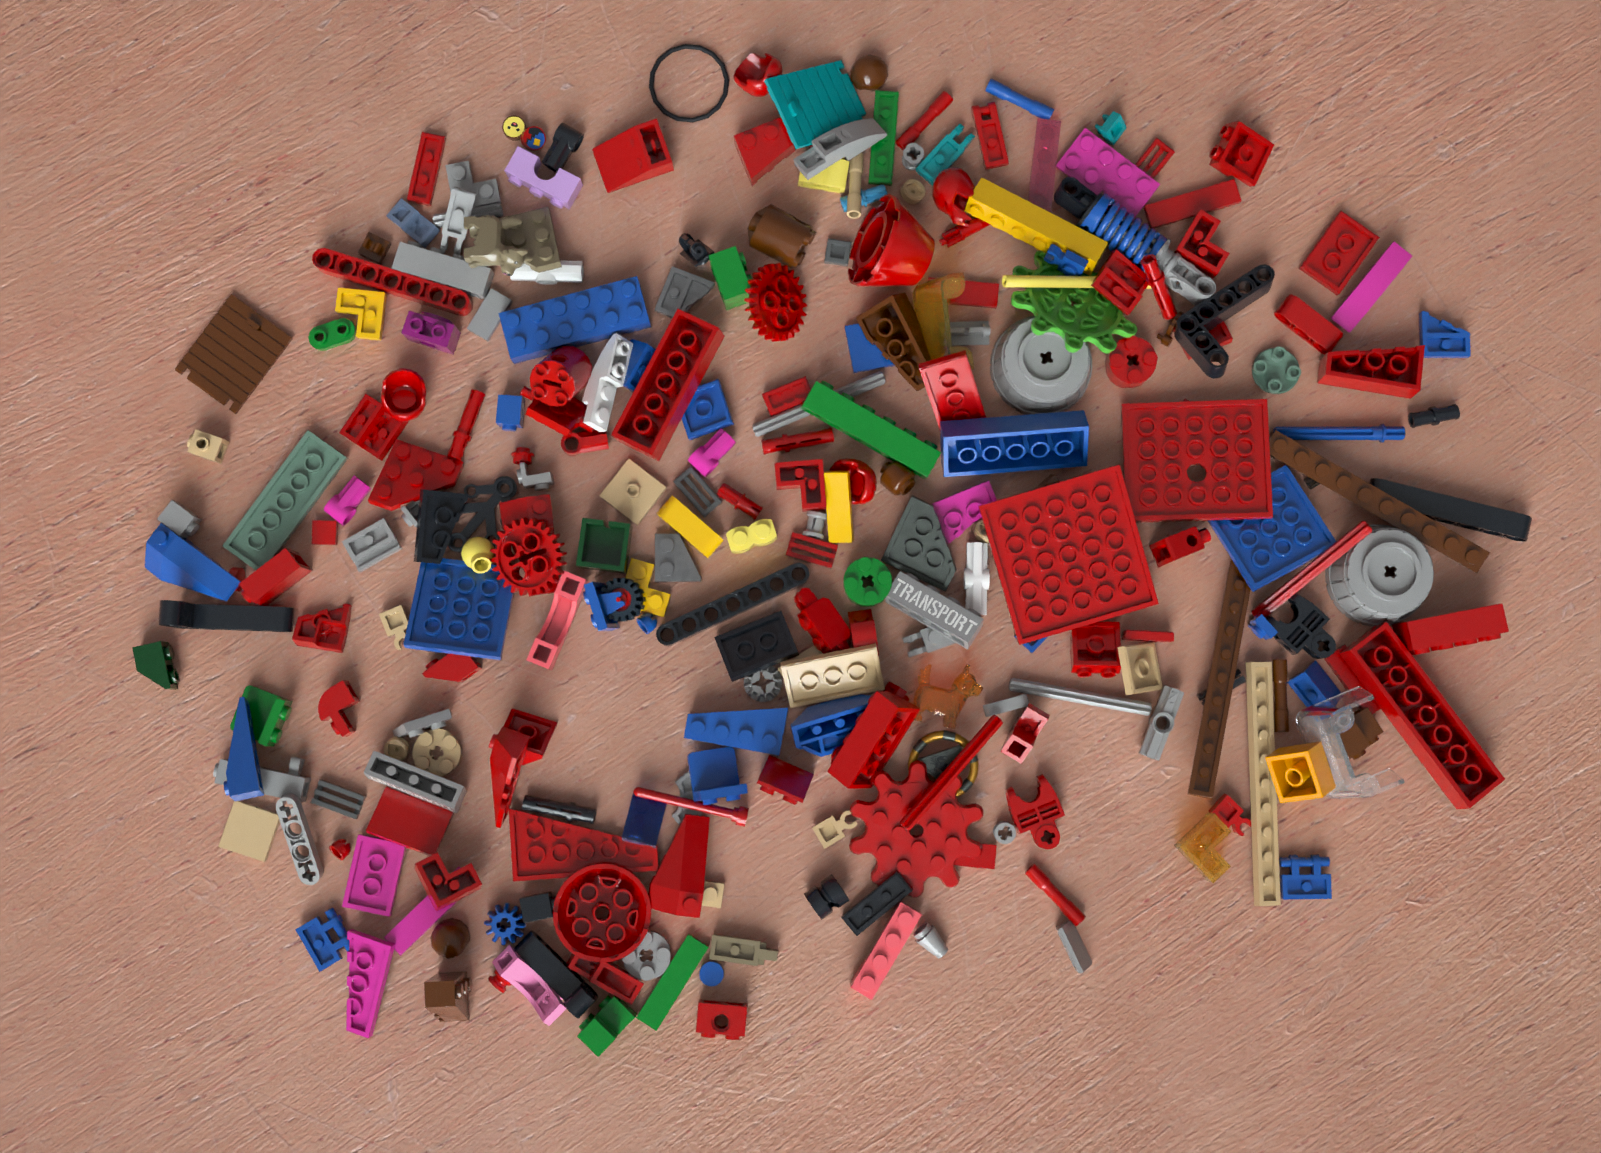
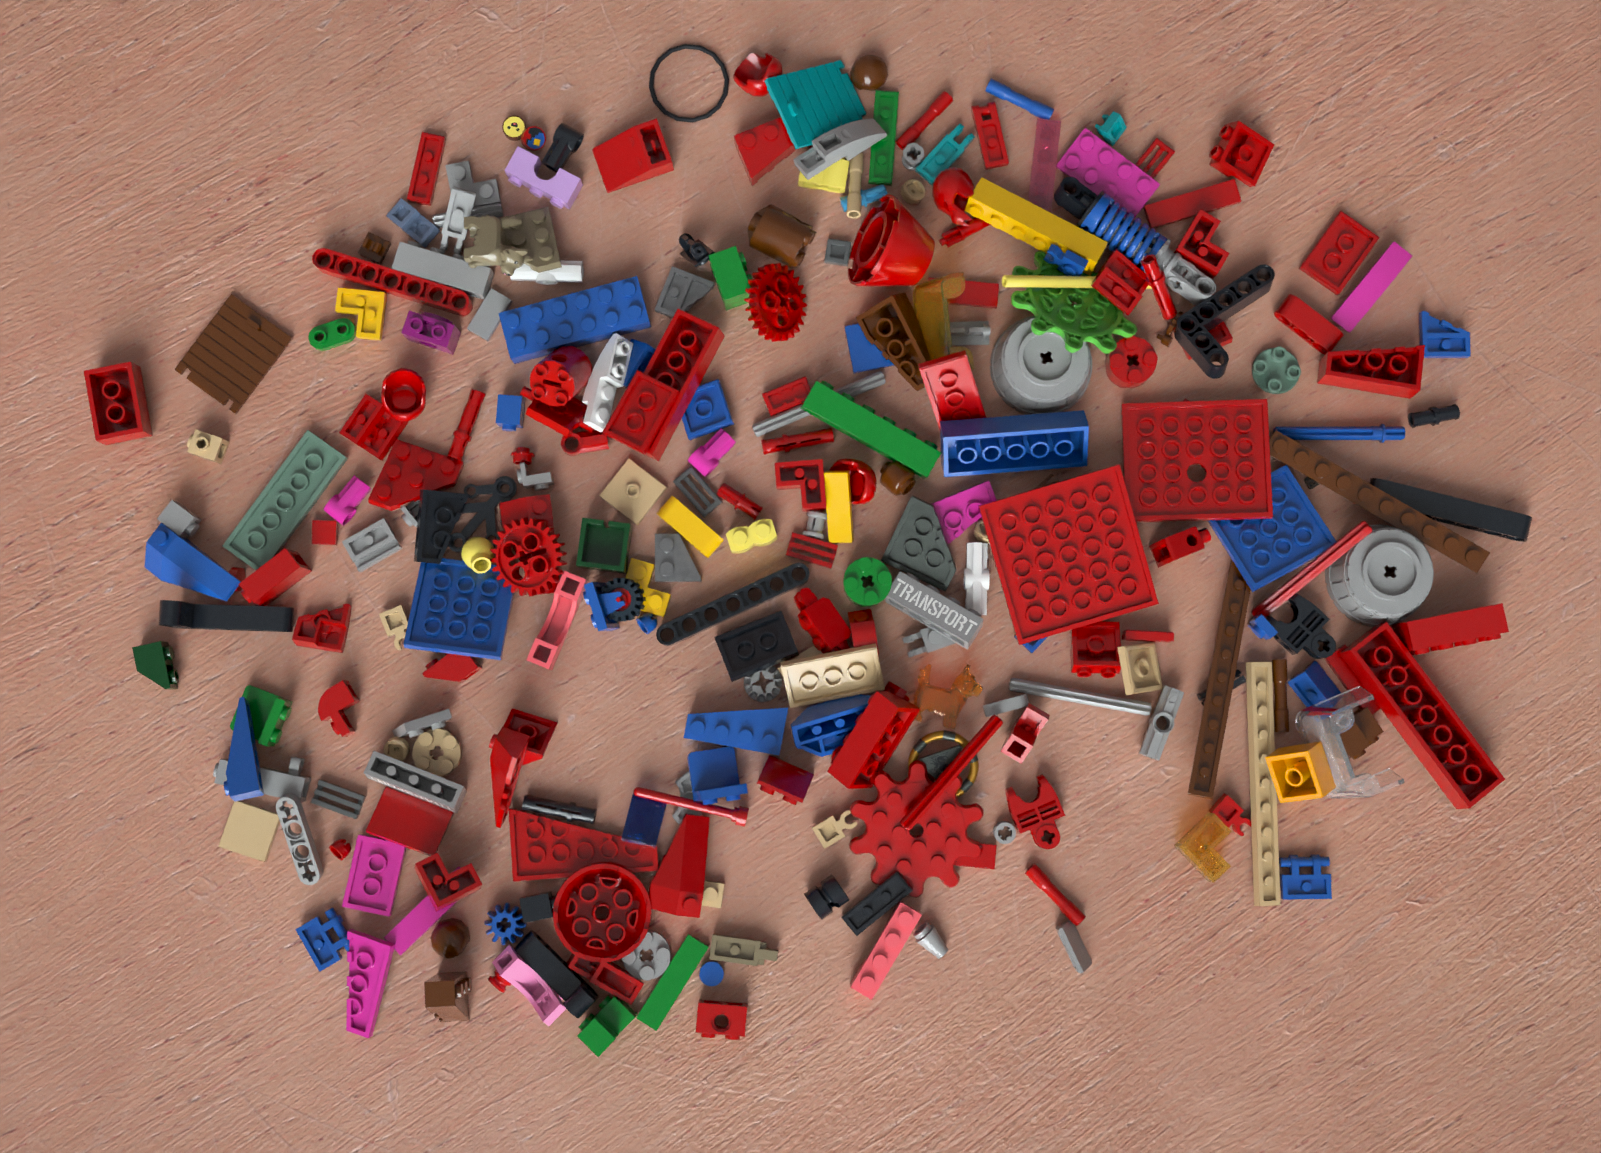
none -> red brick [84,361,153,445]
none -> red tile [602,370,680,455]

